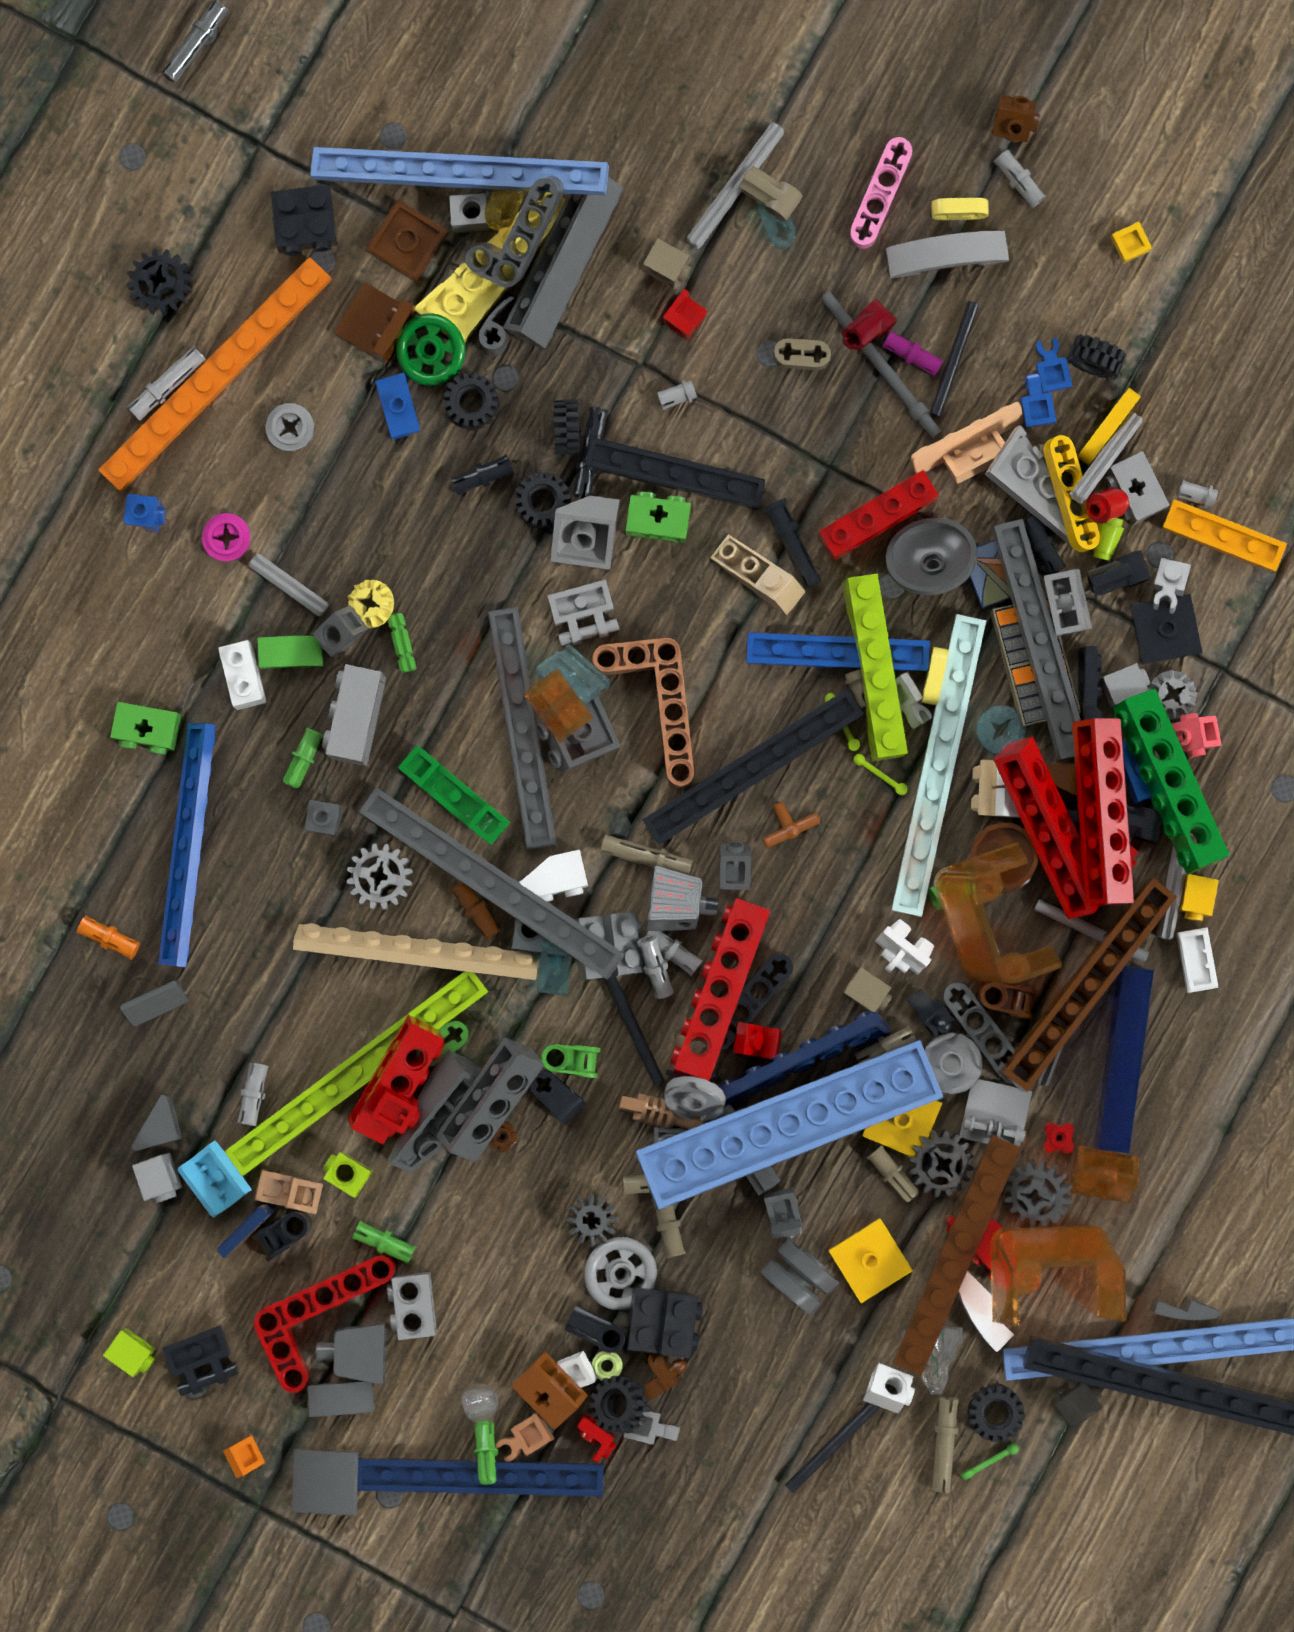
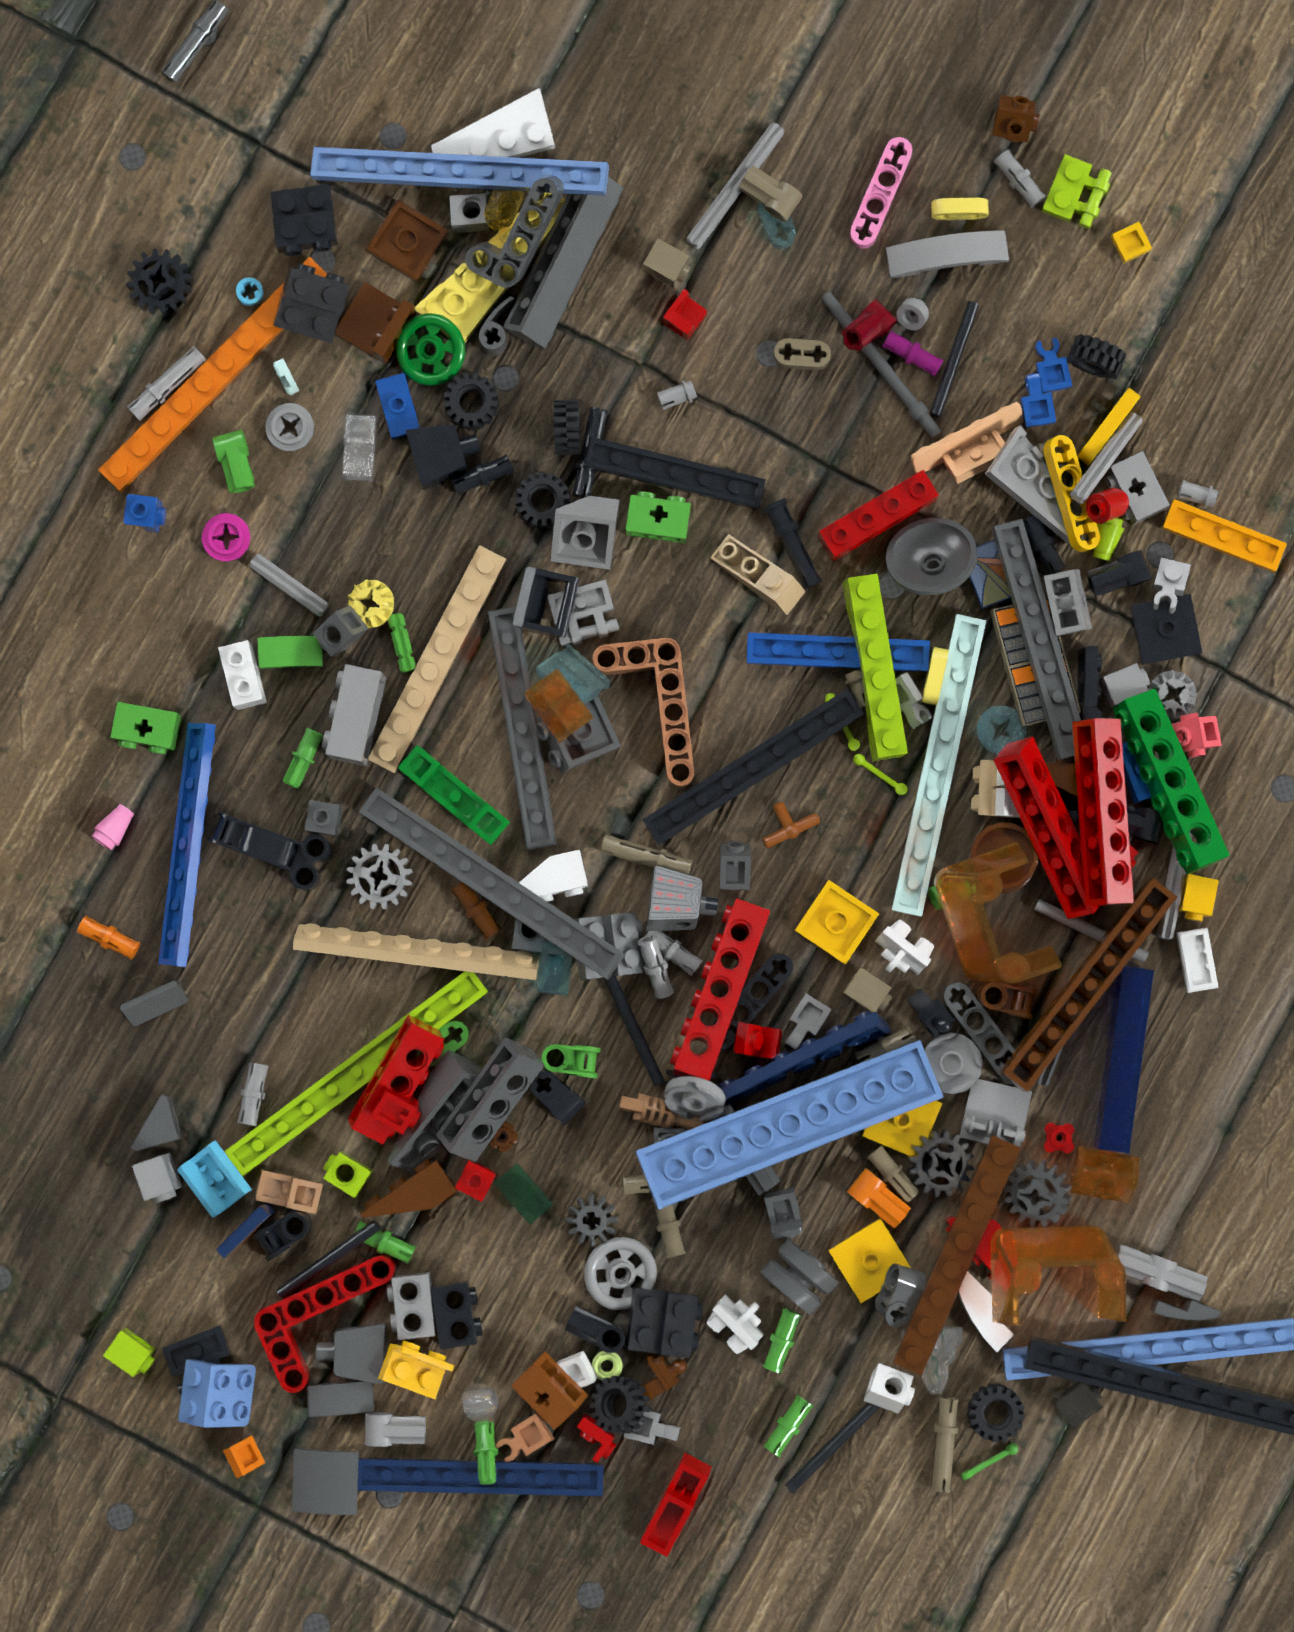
none -> bright pink cone [91,804,134,851]
none -> medium blue bracket [178,1359,256,1428]
none -> black piece [208,812,332,891]
none -> bright green piece [212,429,255,494]
none -> medium azure bush [236,277,264,307]
none -> black plate [272,263,350,343]
none -> light aqua tile [273,358,299,396]
none -> black bar [277,1220,381,1299]
none -> clear slope [342,415,377,481]
none -> reddish brown slope [360,1159,458,1218]
none -> light grey piece [365,1412,426,1447]
none -> tan plate [368,545,507,774]
none -> yellow bracket [378,1341,454,1399]
none -> black torso [406,425,481,490]
none -> white wing [431,88,555,158]
none -> black brick [431,1280,483,1350]
none -> red brick [455,1160,498,1202]
none -> clear green hips [494,1162,553,1225]
none -> black tile [512,567,579,638]
none -> red slope [640,1452,712,1557]
none -> white hips [707,1294,764,1354]
none -> bright green pin [763,1308,802,1373]
none -> bright green pin [763,1395,814,1457]
none -> light grey plate [785,993,832,1049]
none -> yellow plate [794,880,879,964]
none -> orange piece [847,1168,911,1228]
none -> dark grey piece [875,1263,926,1327]
none -> light grey tile [897,298,929,330]
none -> lime plate [1041,154,1112,229]
none -> light grey piece [1111,1244,1208,1302]

